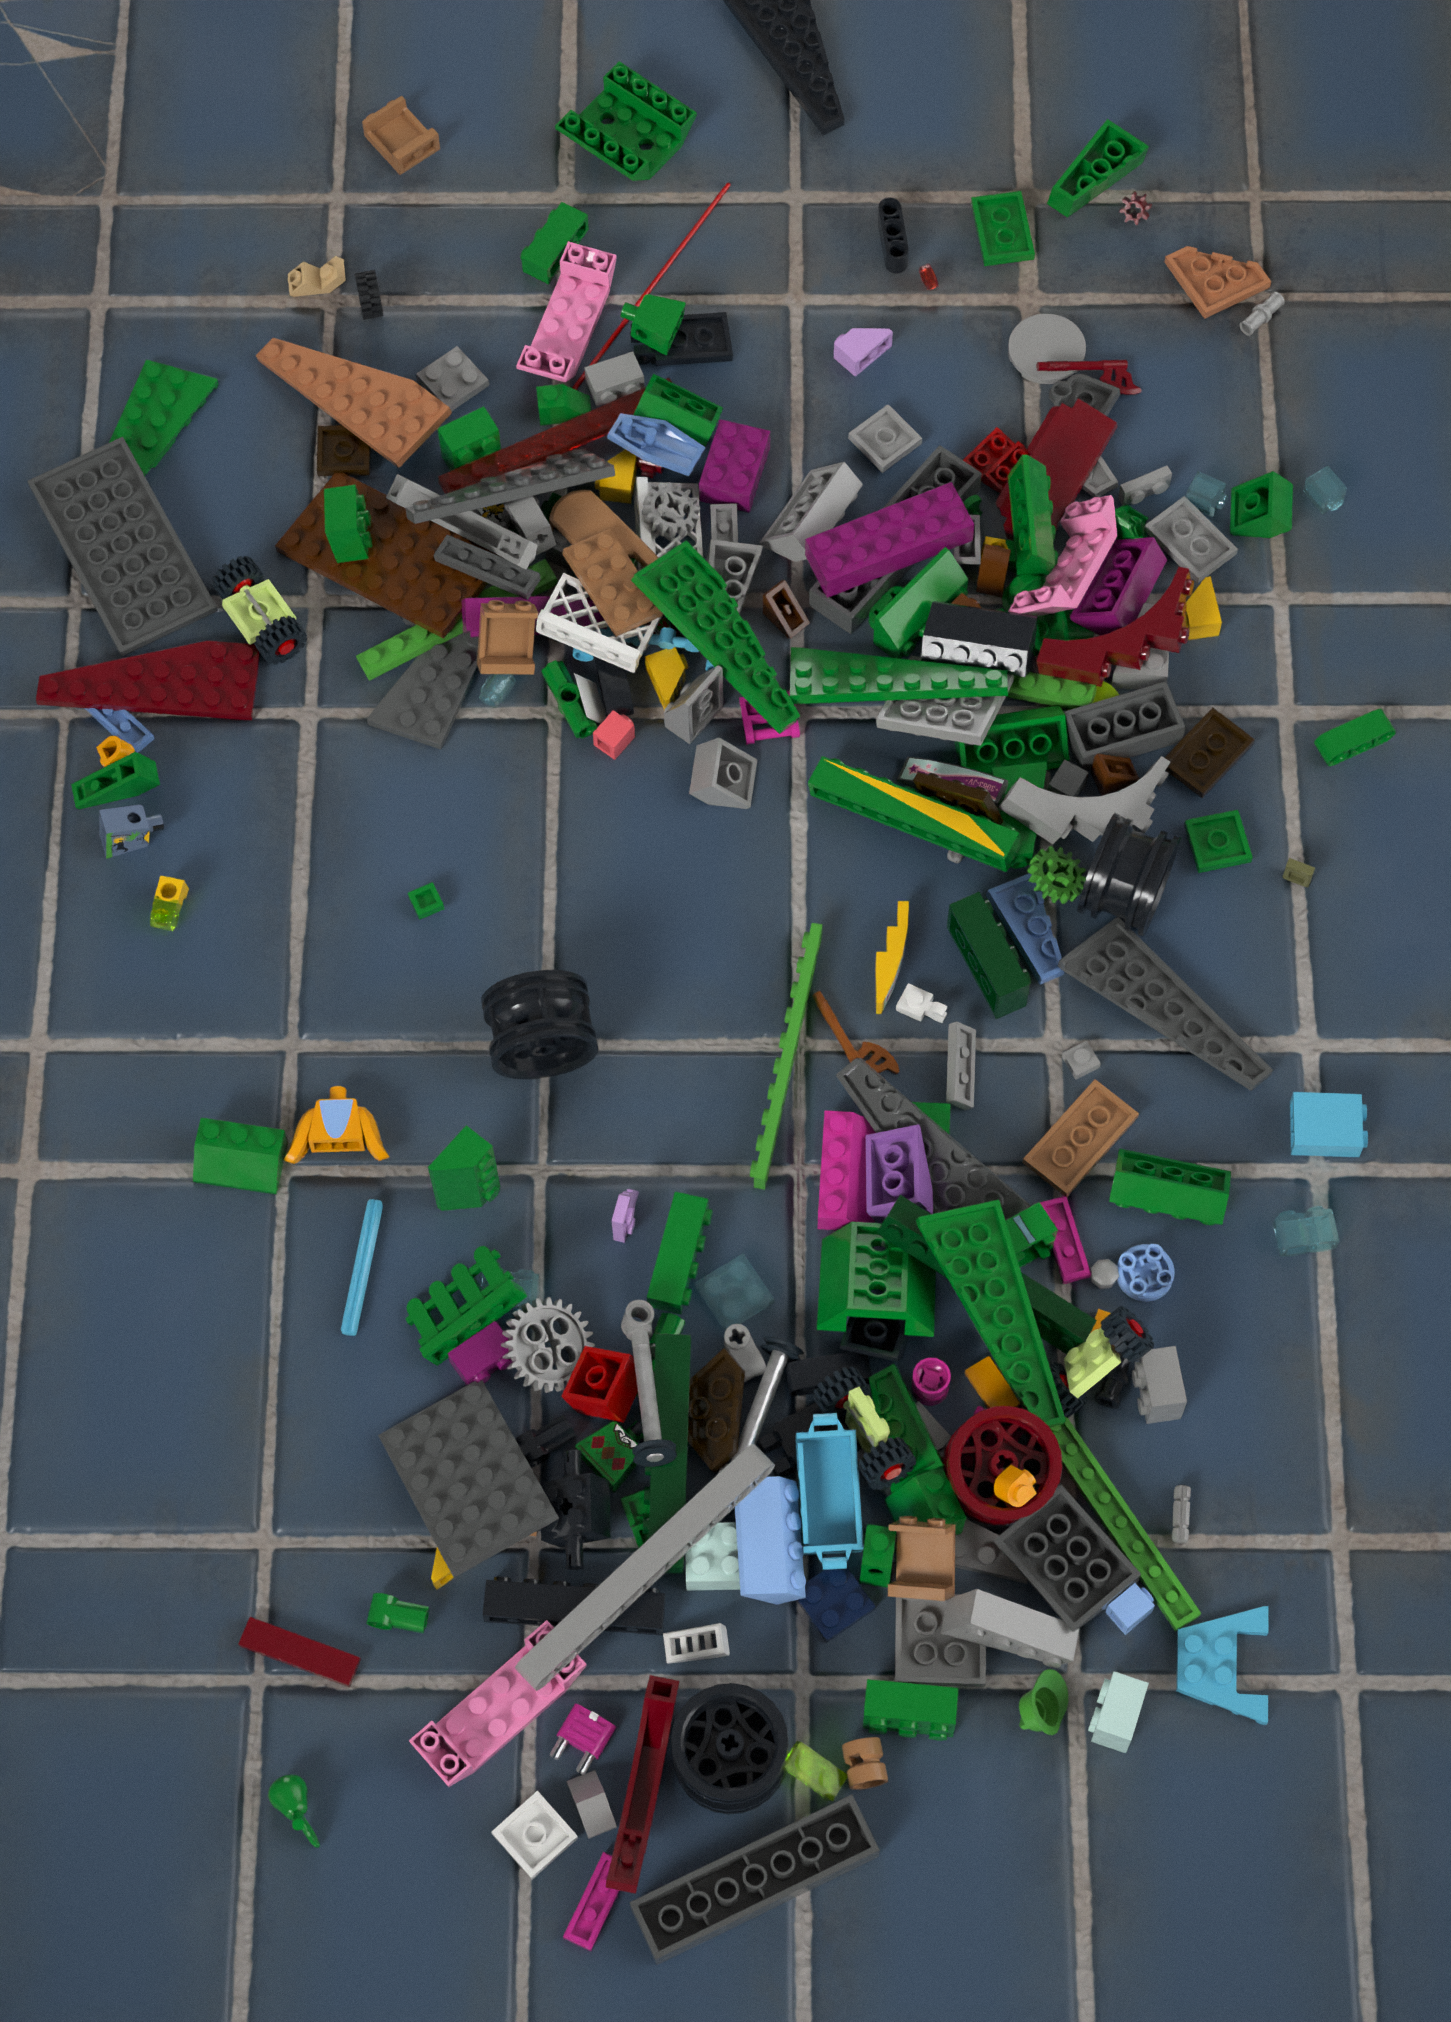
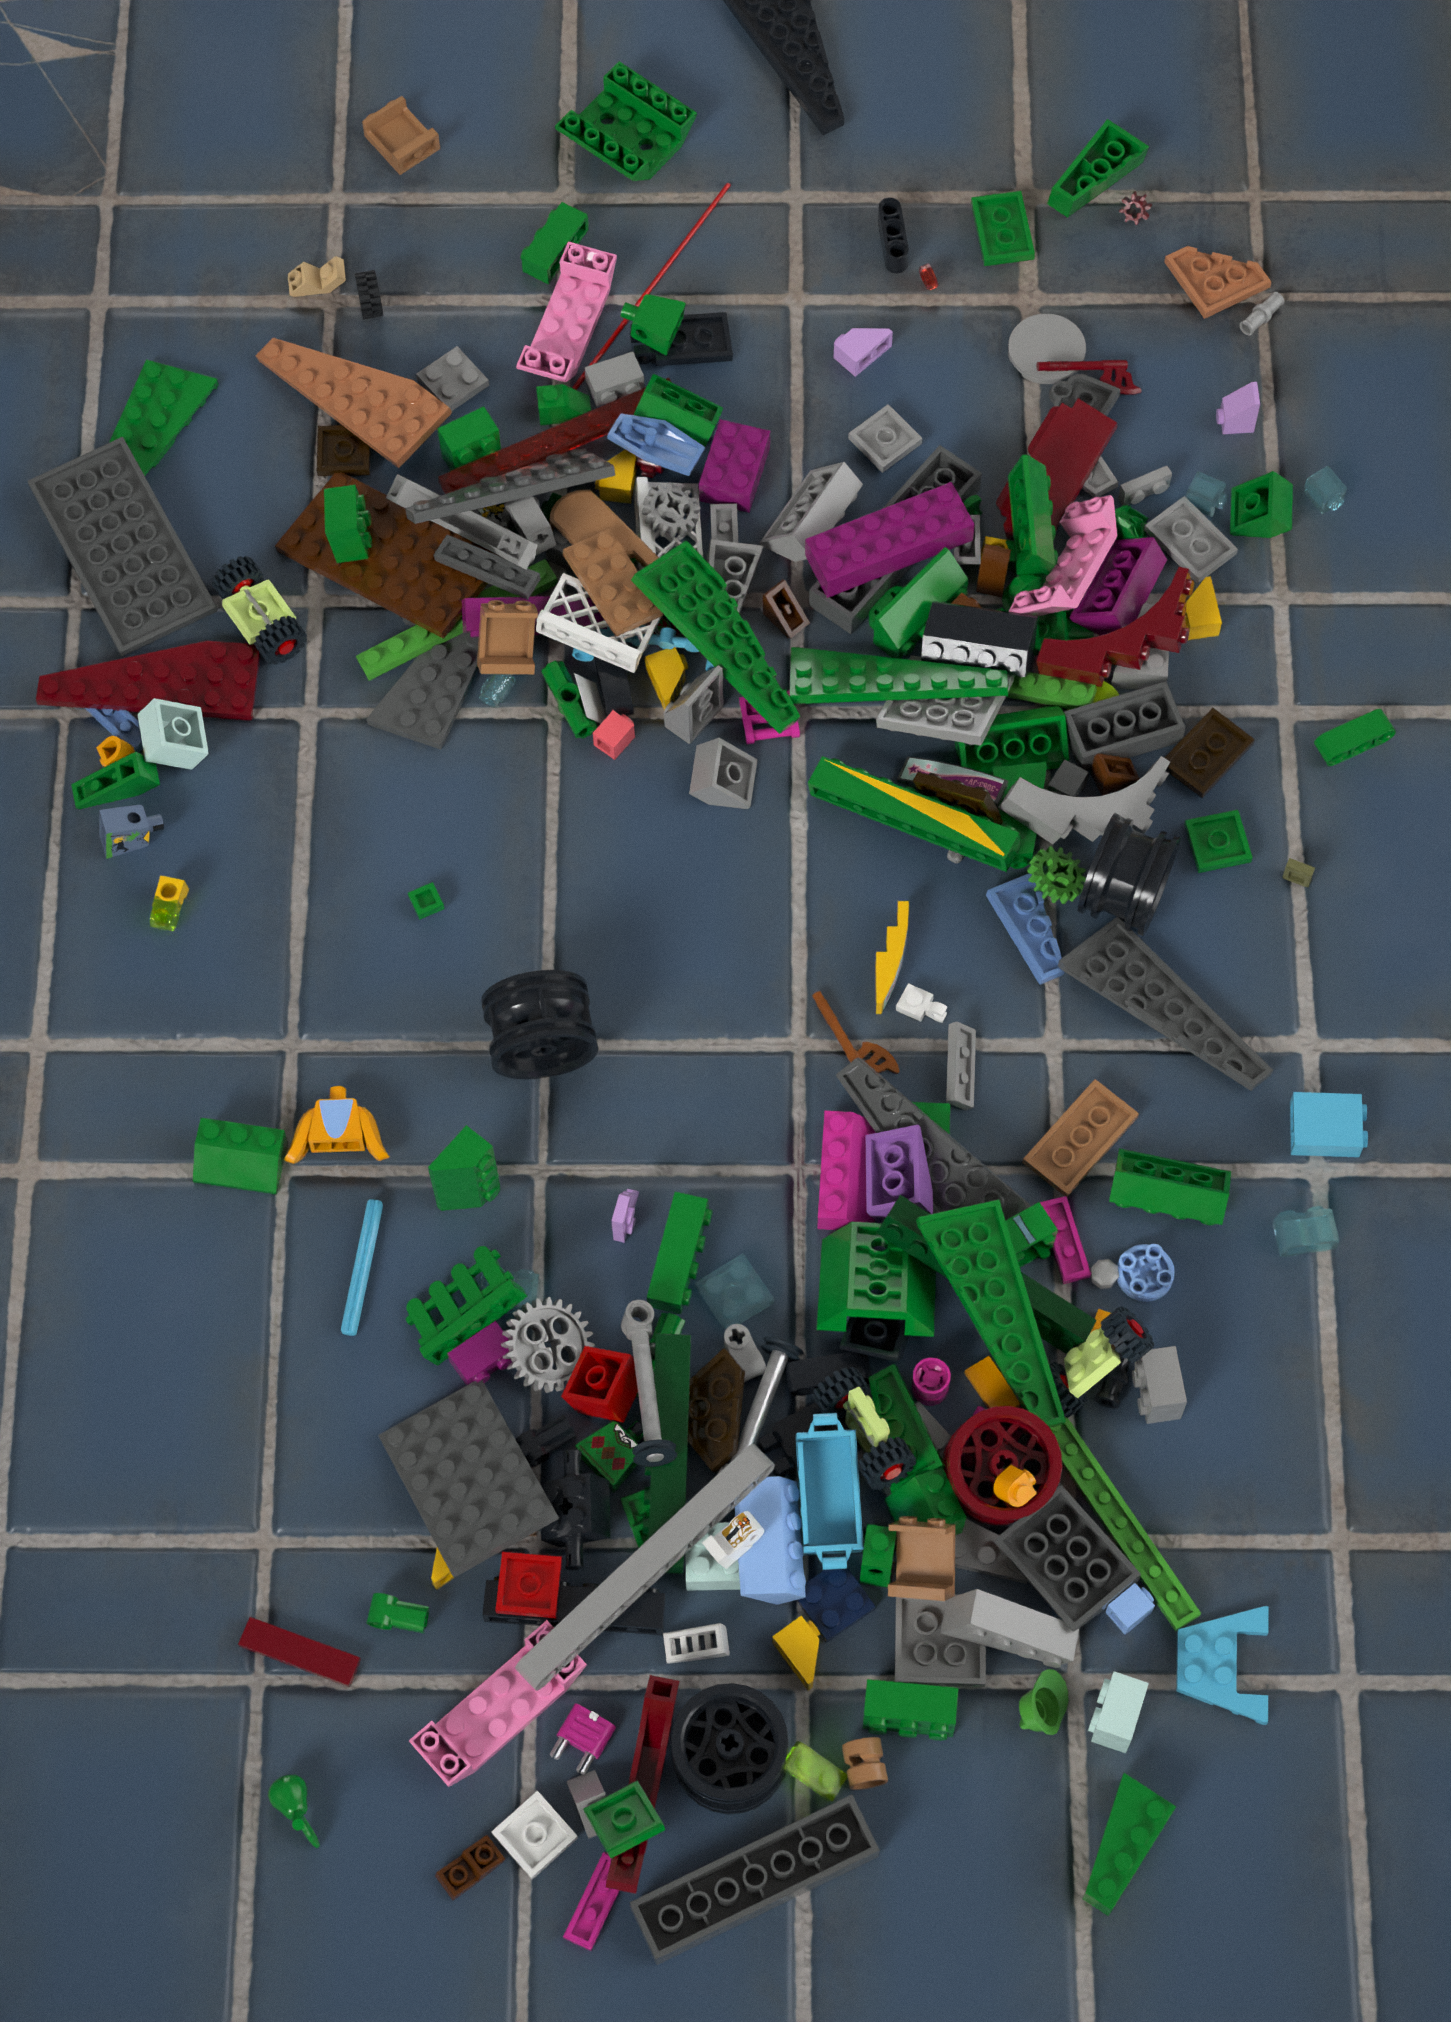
bright green plate [750,923,823,1190] -> none
dark green brick [947,892,1031,1019] -> none
red slope [963,427,1031,493] -> none
light grey plate [1062,1041,1101,1080] -> none
light grey axle [1172,1485,1191,1544] -> none
none -> light aqua brick [138,698,209,770]
none -> reddish brown slope [435,1835,505,1900]
none -> red plate [496,1552,562,1618]
none -> green tile [583,1780,665,1859]
none -> white leg [702,1511,764,1569]
none -> yellow slope [772,1615,820,1691]
none -> green wedge [1082,1773,1176,1916]
none -> lavender slope [1216,382,1260,434]

